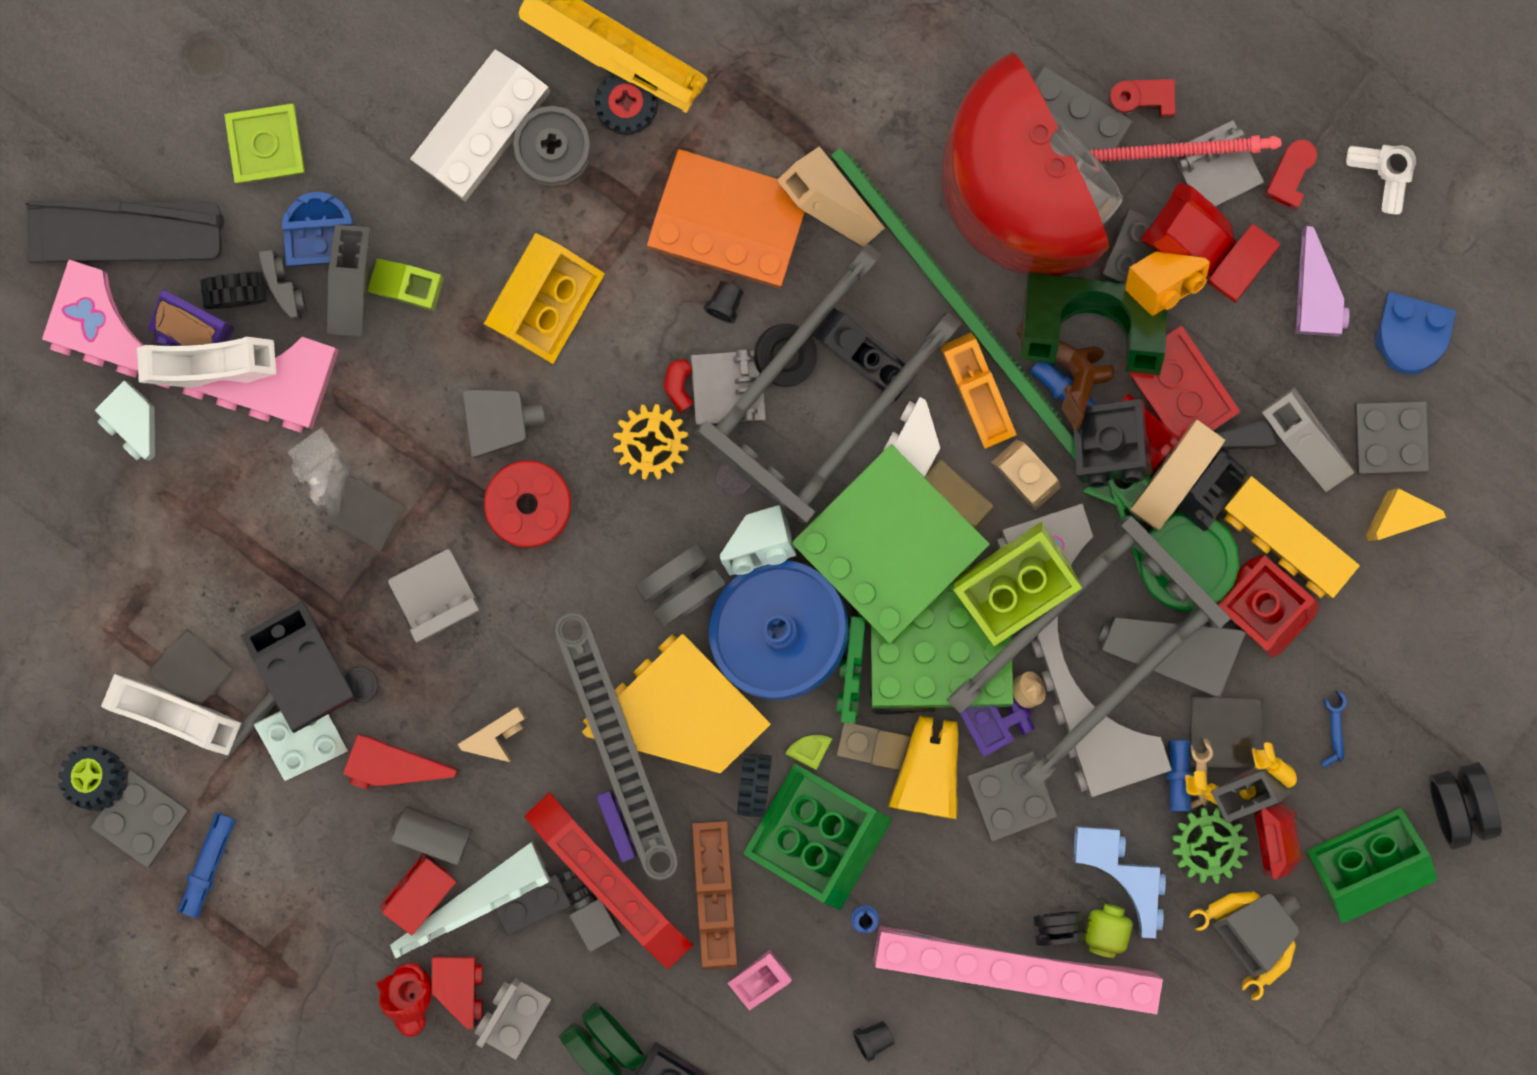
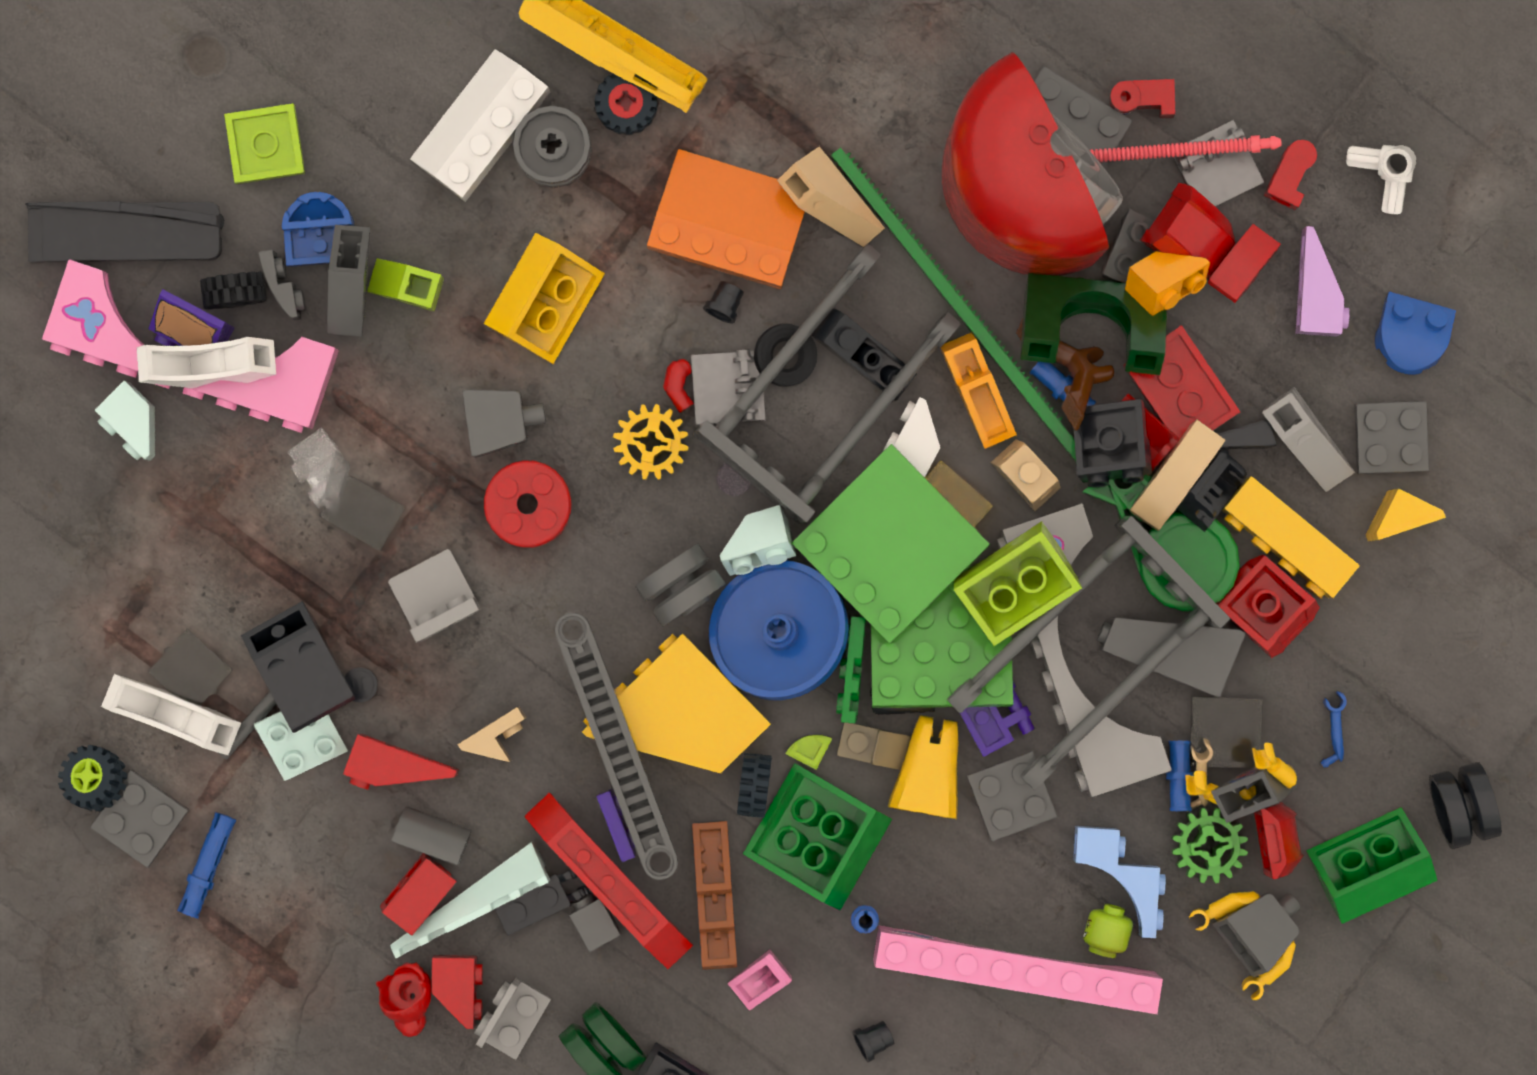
tan tile [1013,671,1046,708] -> none
black wheel [1033,911,1085,946] -> none

